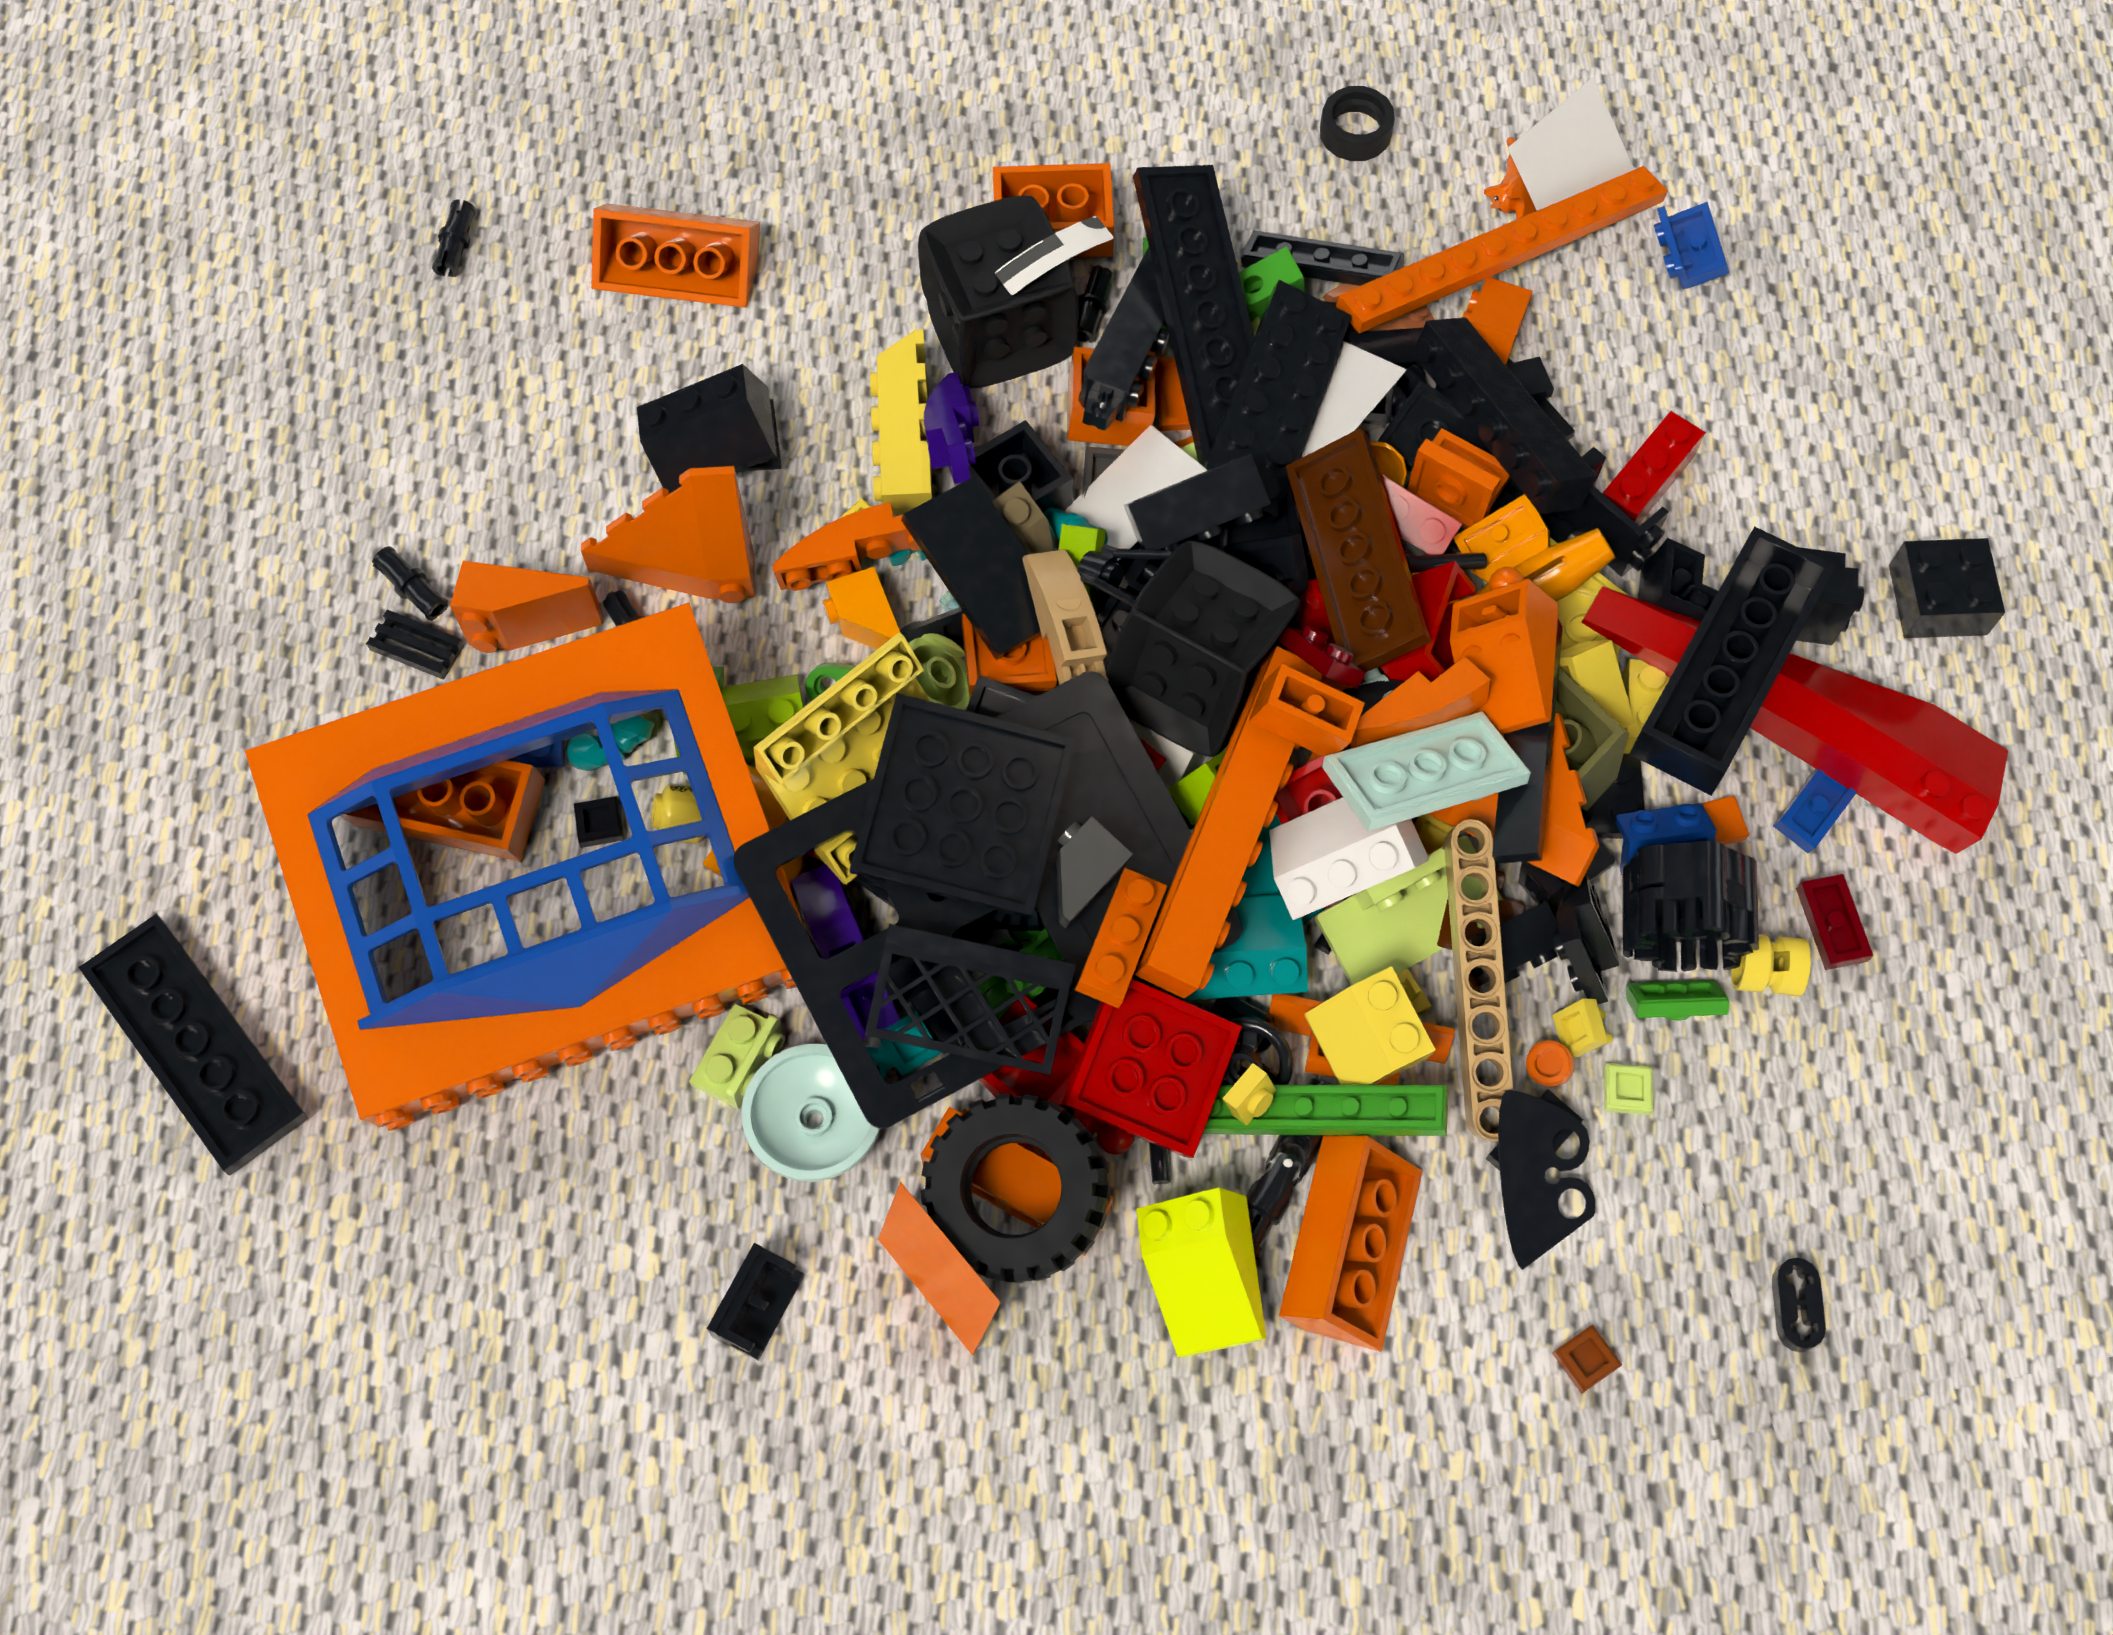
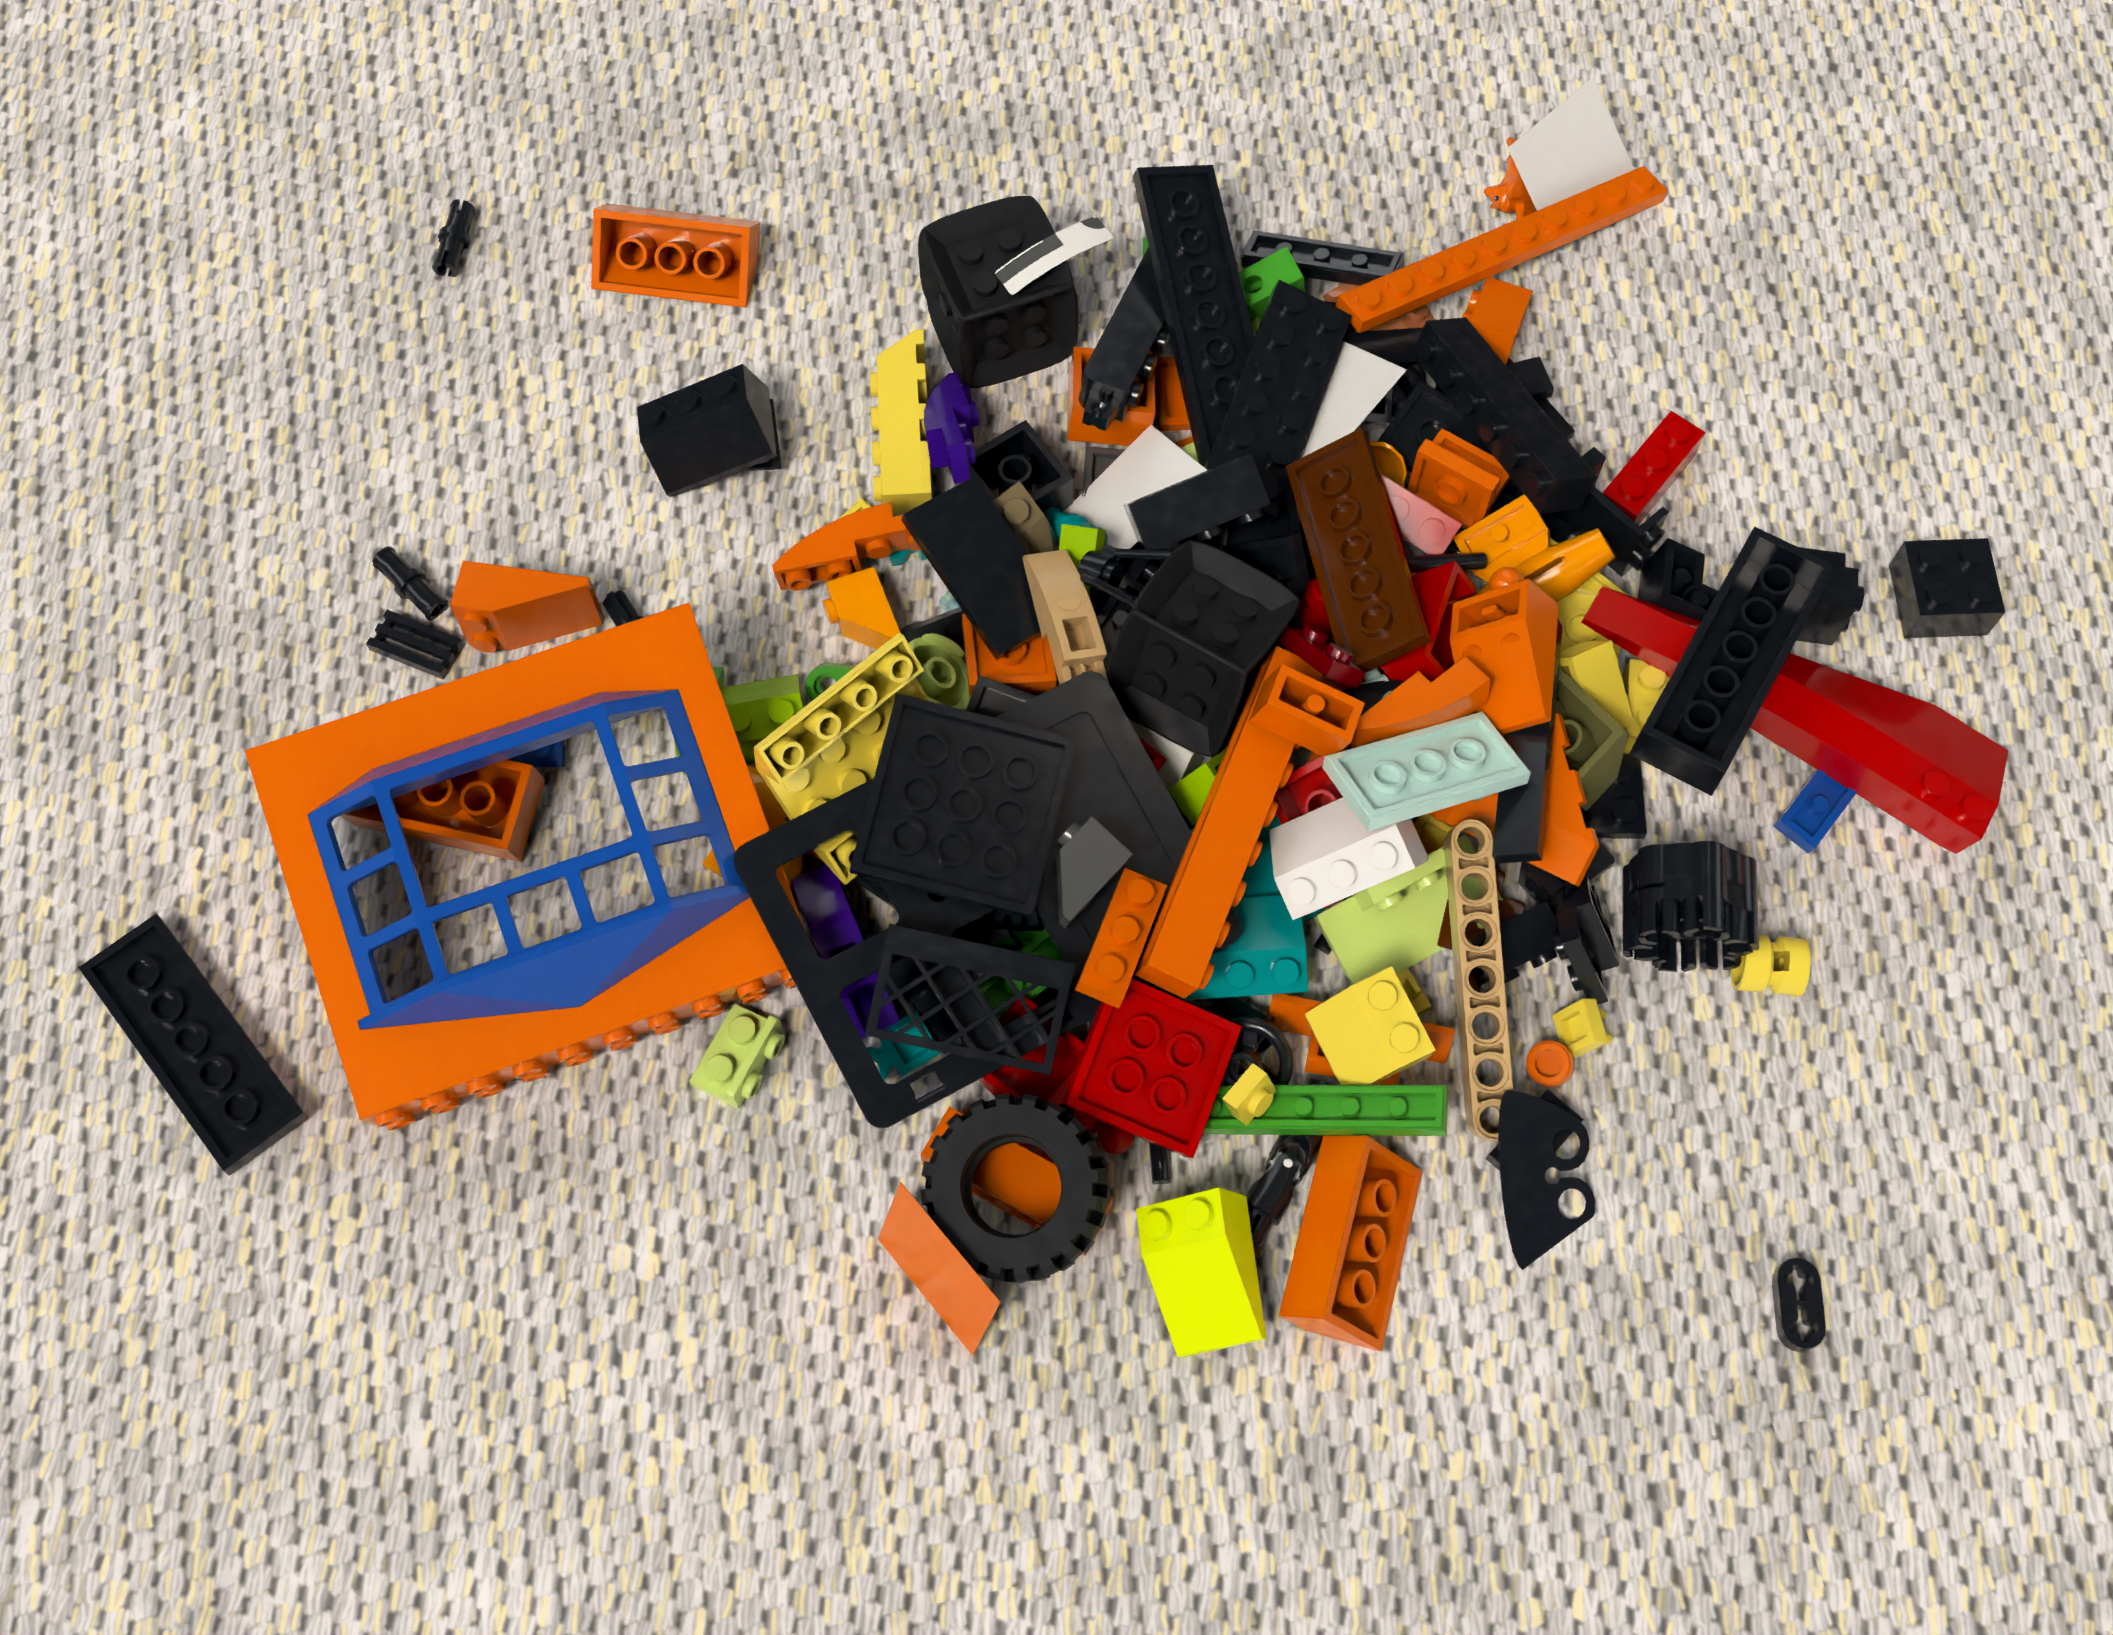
teal arm [567,716,655,771] -> none
black tile [574,796,624,848] -> none
orange slope [581,466,755,603] -> none
light yellow head [651,784,704,844] -> none
black hinge [706,1243,805,1361] -> none
light aqua dish [741,1044,880,1182] -> none
orange brick [993,163,1114,258] -> none
black axle [1077,265,1113,343] -> none
black tyre [1320,86,1395,161] -> none
dark orange tile [1552,1325,1622,1394] -> none
yellowish green tile [1604,1063,1653,1115] -> none
blue bracket [1616,803,1717,875] -> none
bright green plate [1626,980,1730,1021] -> none
blue bracket [1654,202,1730,289] -> none
orange tile [1700,796,1750,845] -> none
dark red plate [1796,874,1874,970] -> none

